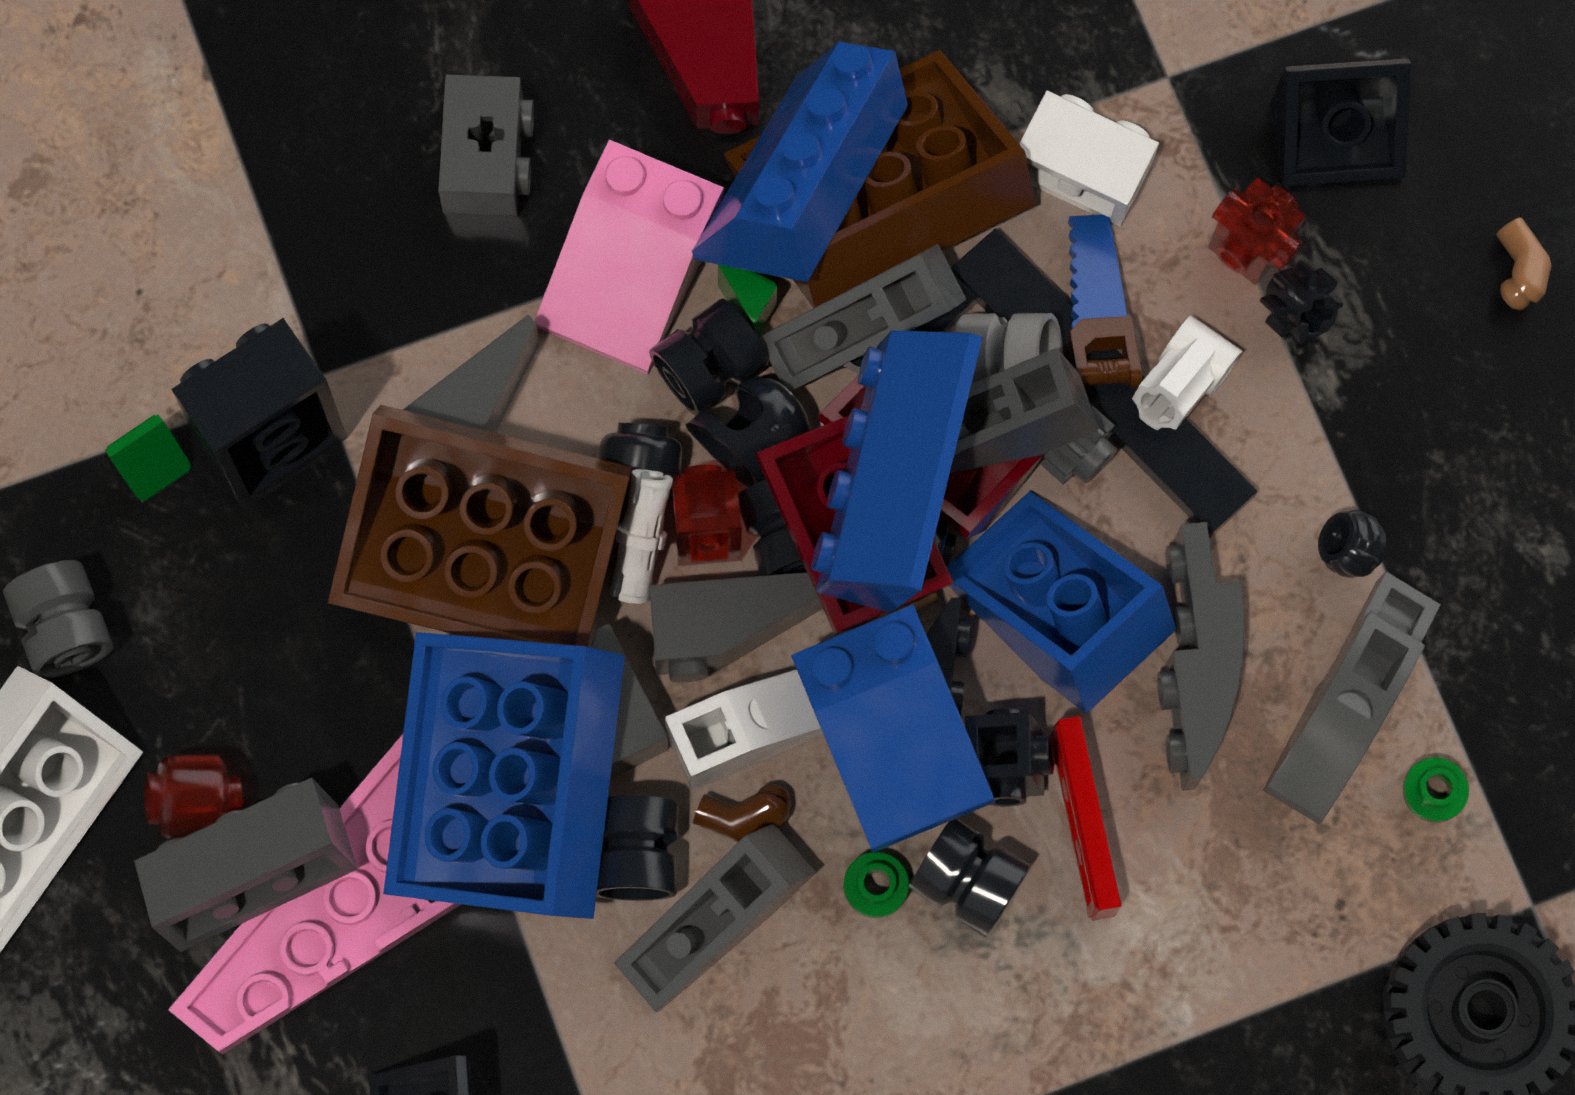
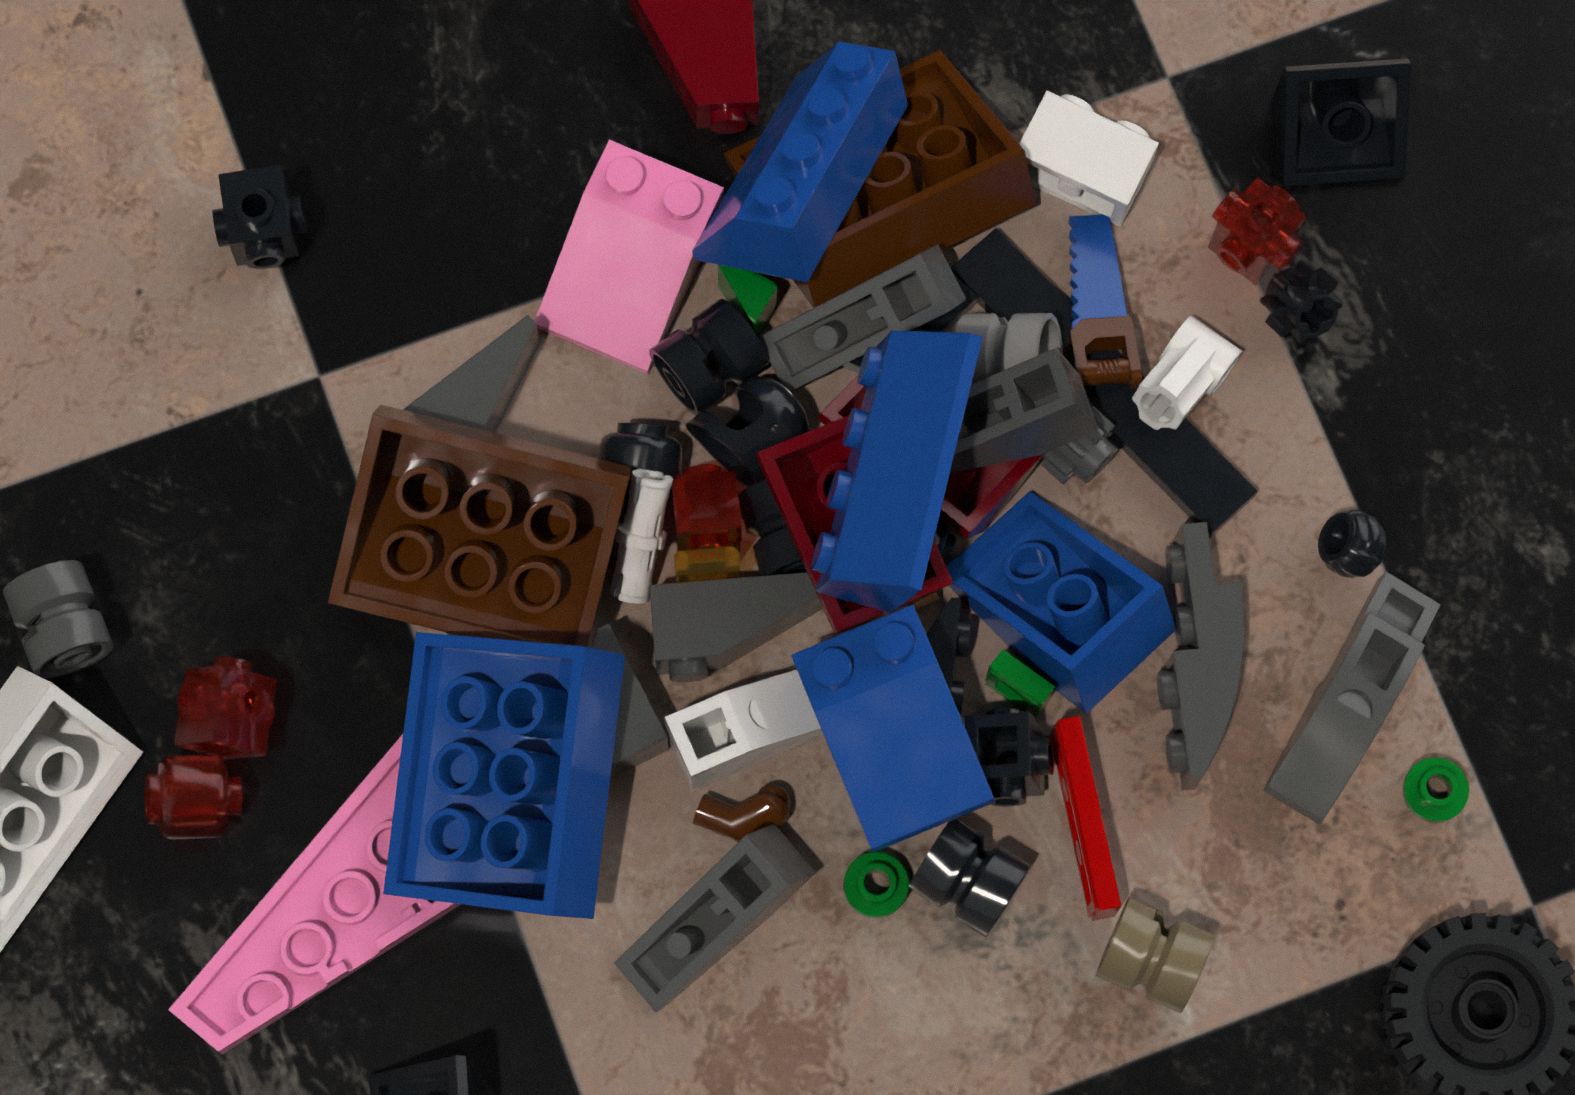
green slope [105,414,191,501] -> none
dark grey brick [134,778,358,952] -> none
black brick [171,318,347,507] -> none
dark grey brick [438,75,534,216] -> none
black wheel [596,795,678,901] -> none
medium nougat arm [1496,218,1552,310] -> none
none -> clear red brick [174,657,277,760]
none -> black brick [212,164,307,269]
none -> clear yellow tile [674,546,740,583]
none -> green tile [985,649,1055,718]
none -> dark tan wheel [1095,897,1215,1013]

